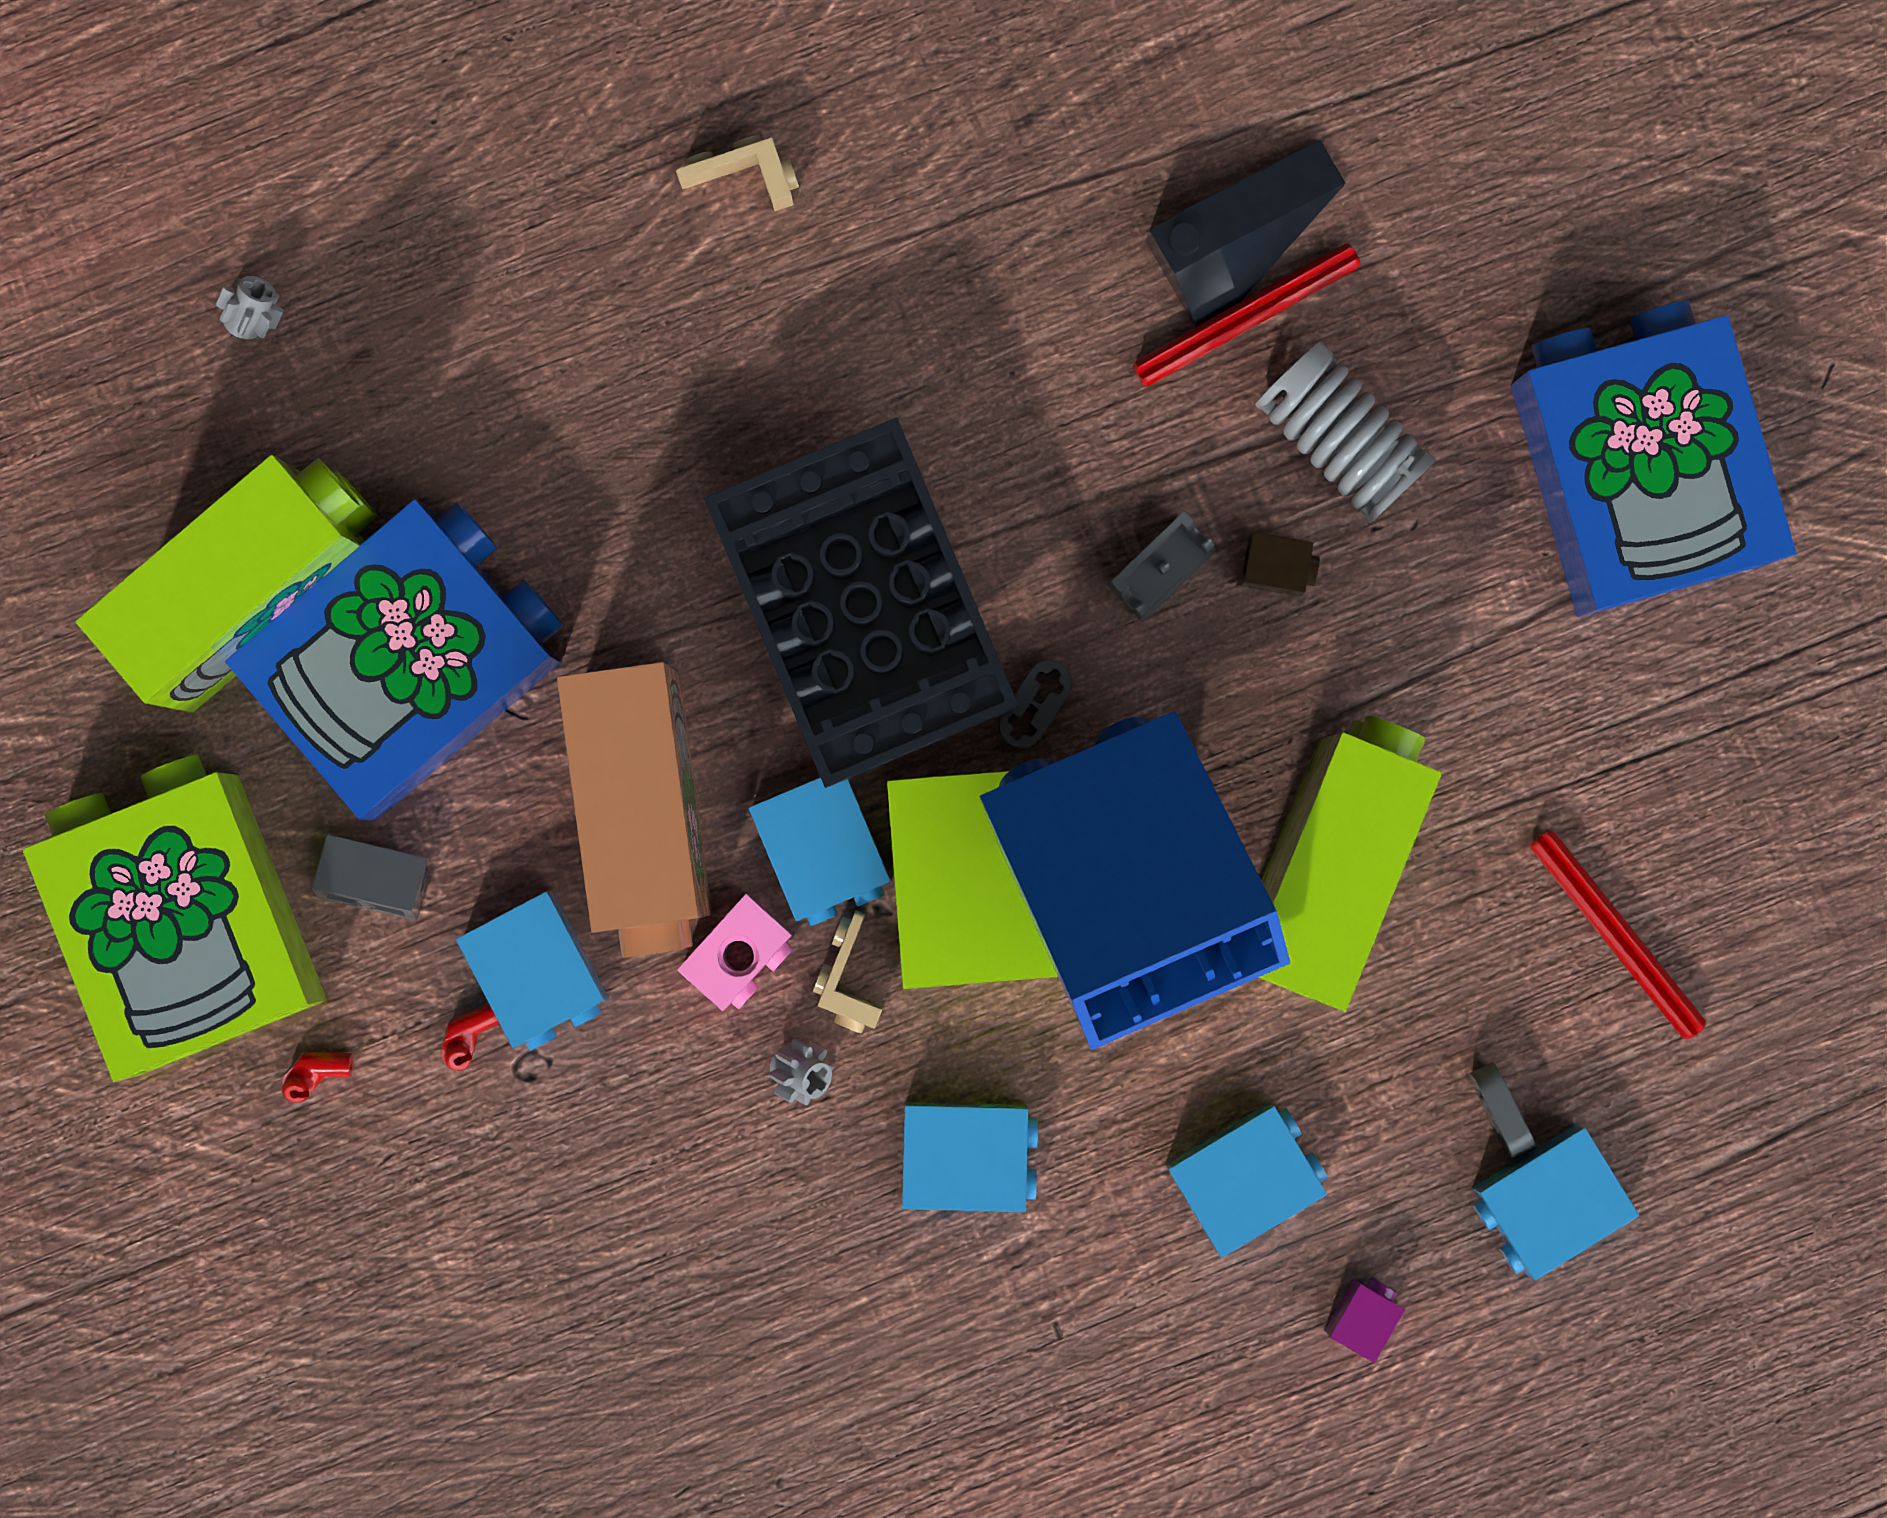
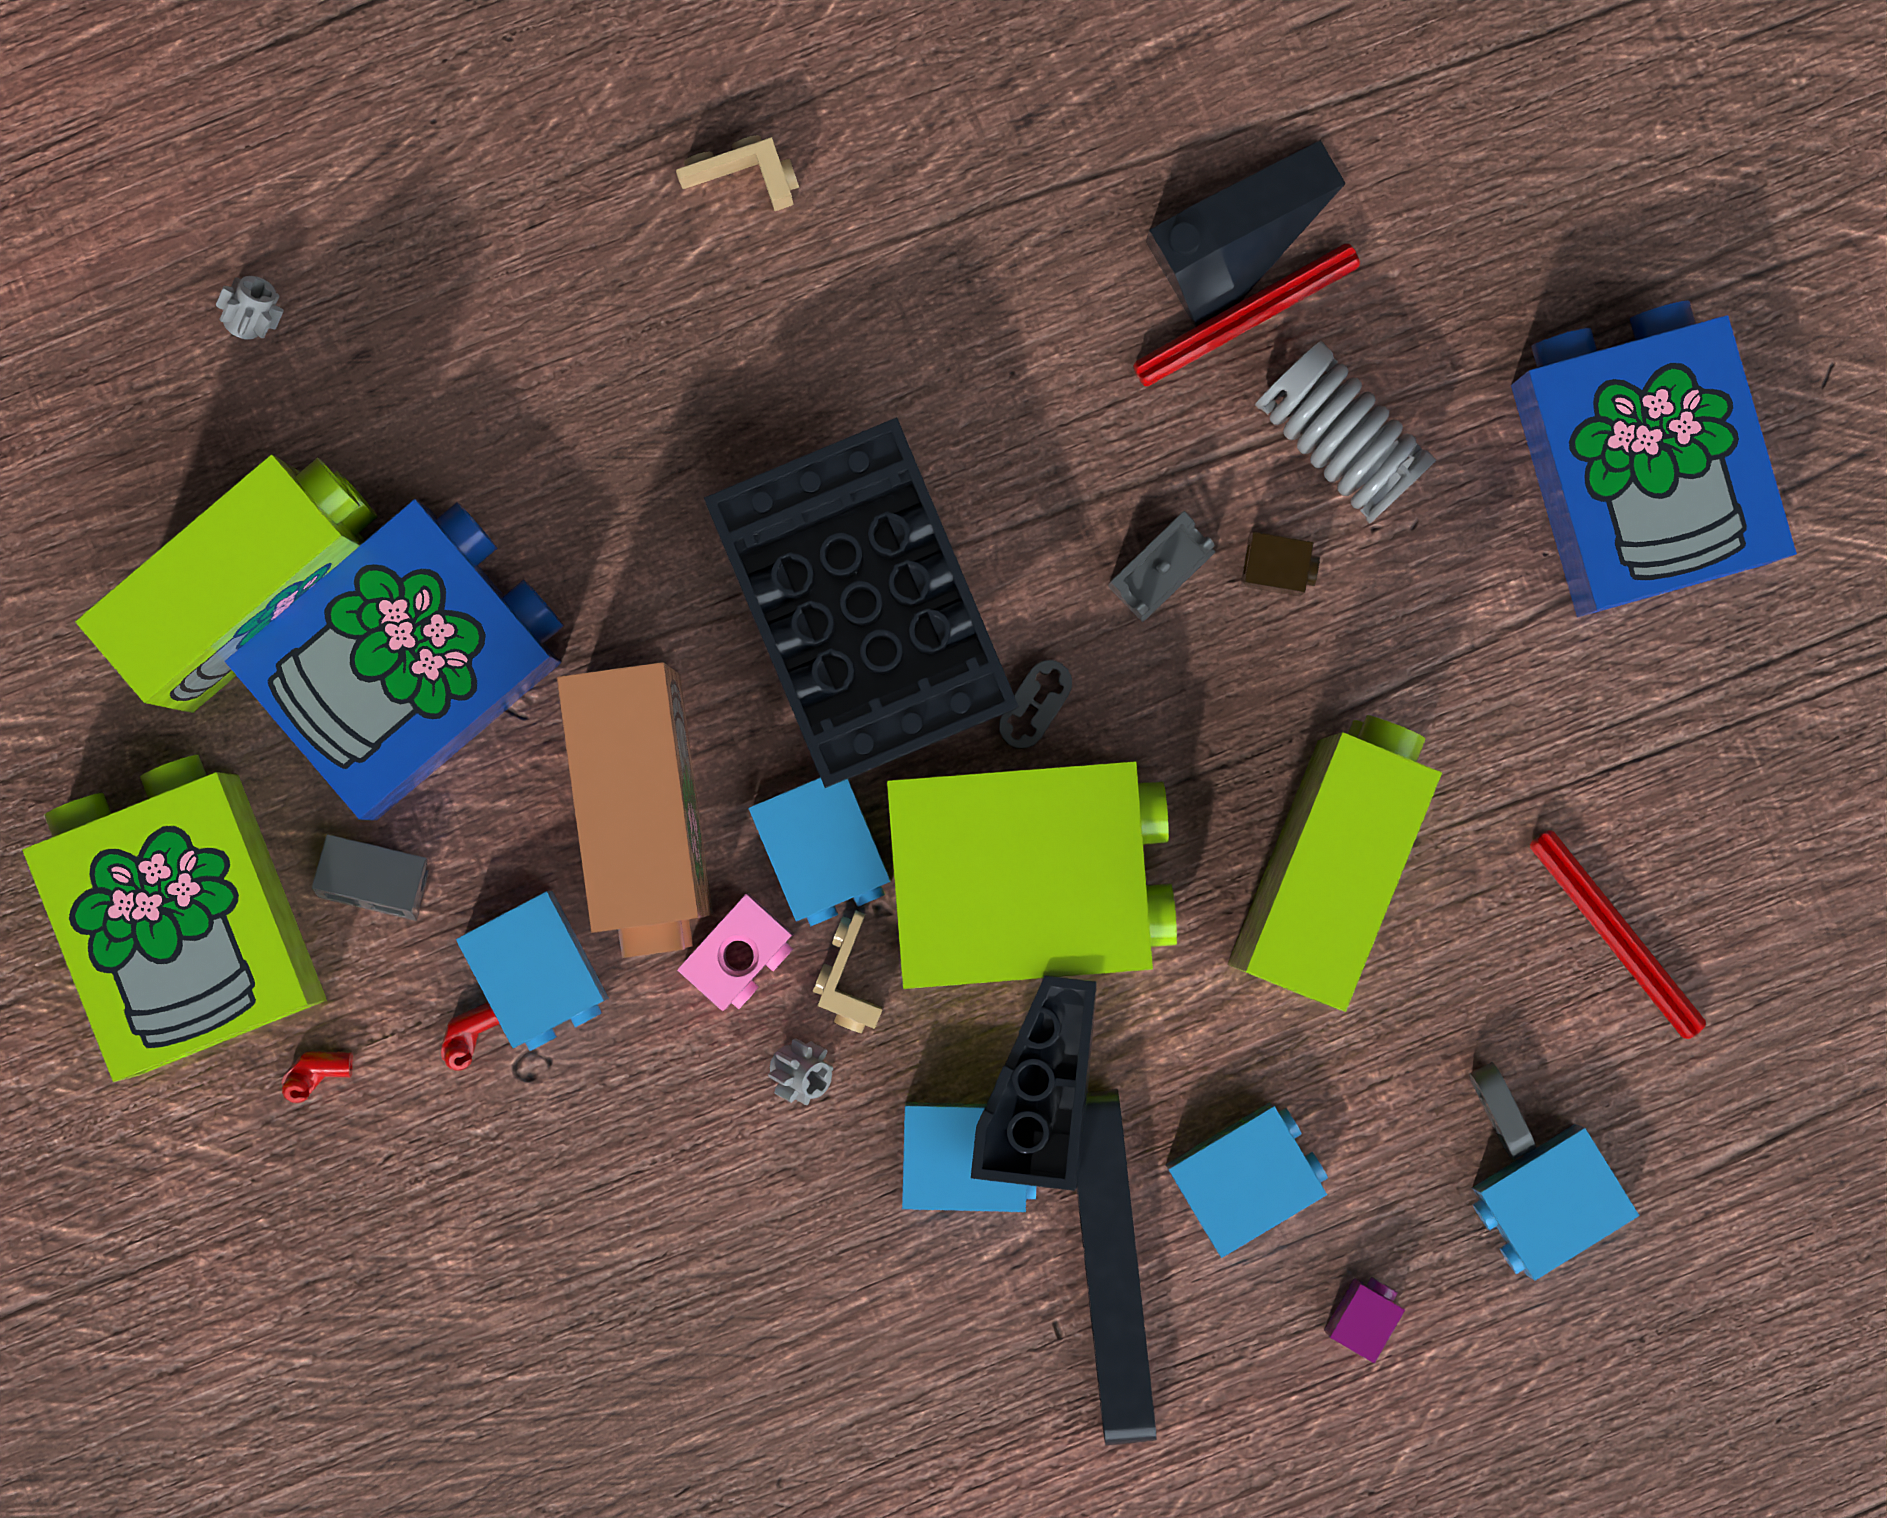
blue brick [979,711,1291,1050] -> none
none -> black wedge [971,975,1097,1191]
none -> black beam [1076,1088,1157,1446]

